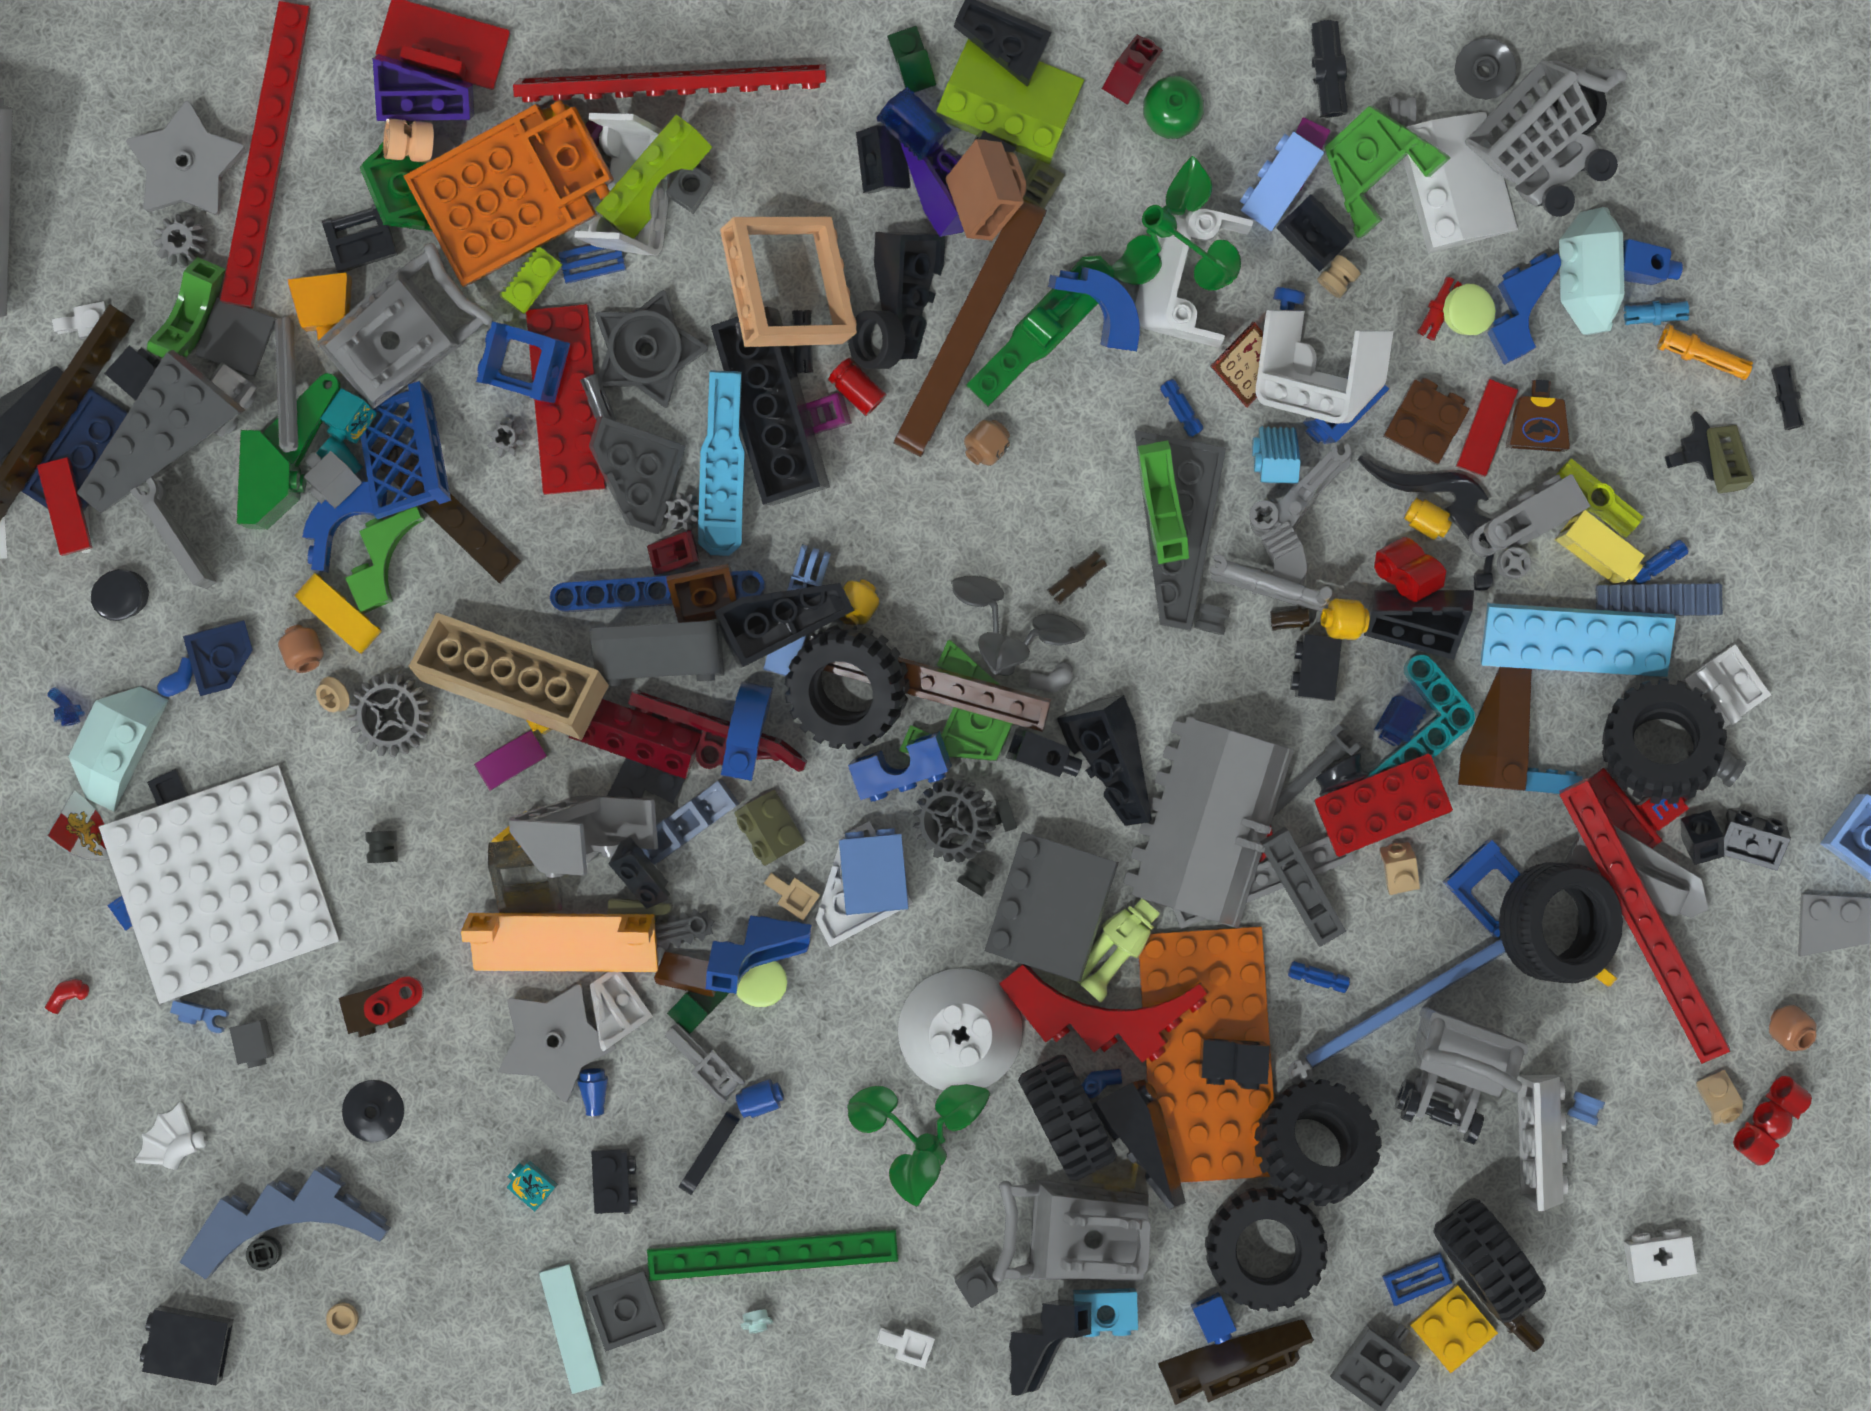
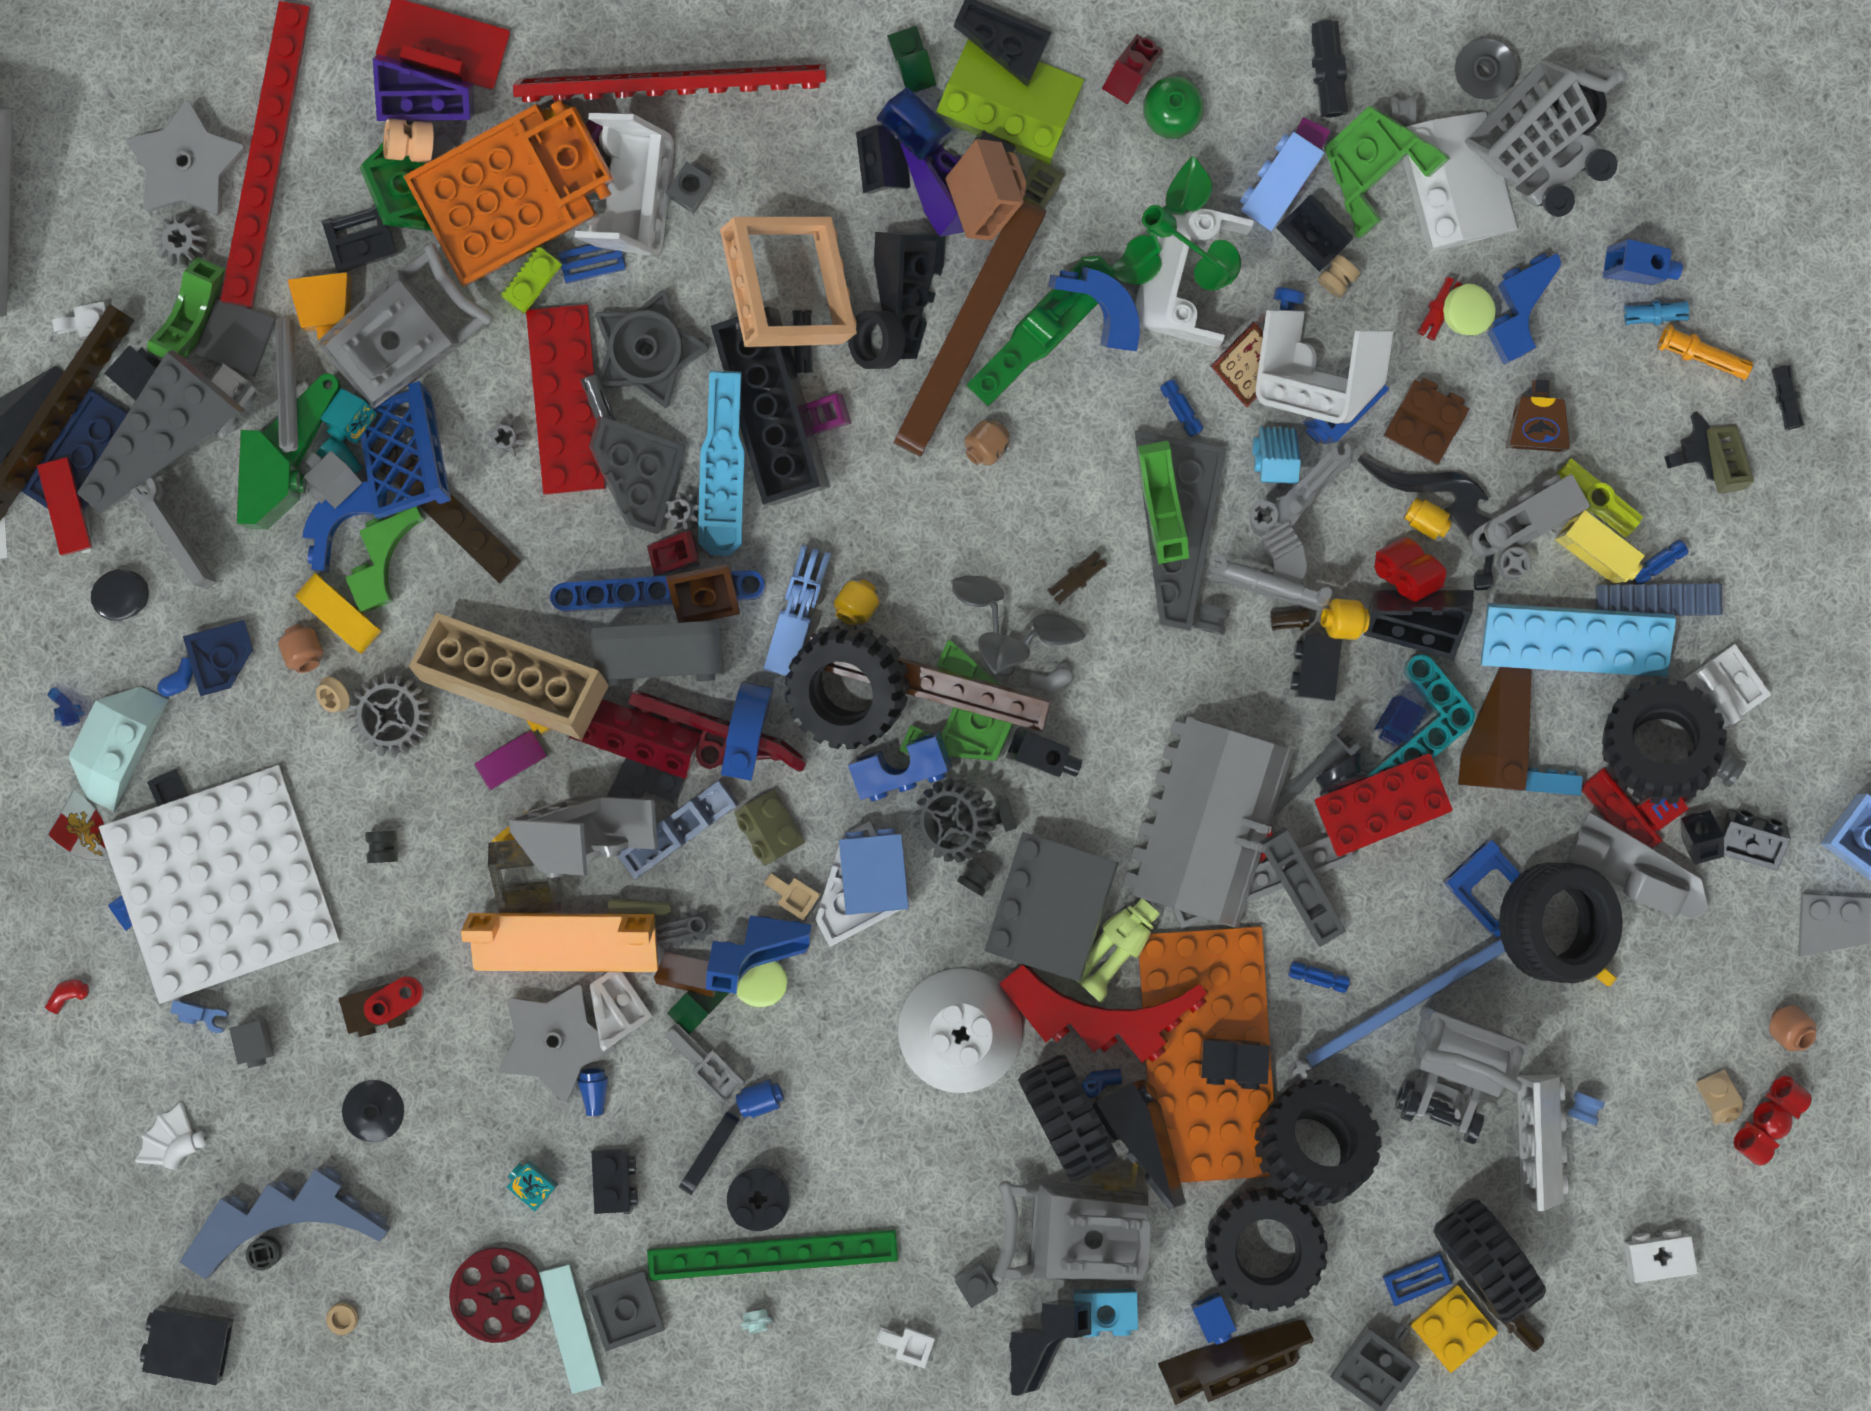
blue window [476,321,570,403] -> none
lime arch [595,114,712,239] -> none
black bracket [608,837,670,909] -> none
black wedge [714,583,854,668] -> none
red piece [828,358,887,417] -> none
green plant [847,1084,990,1207] -> none
black wedge [1057,695,1152,826] -> none
tan bracket [1379,842,1420,895] -> none
red tile [1455,379,1518,477] -> none
light aqua wedge [1559,207,1625,335] -> none
red plate [1559,778,1730,1064] -> none
none -> dark red wedge [449,1247,544,1343]
none -> black brick [727,1165,791,1231]

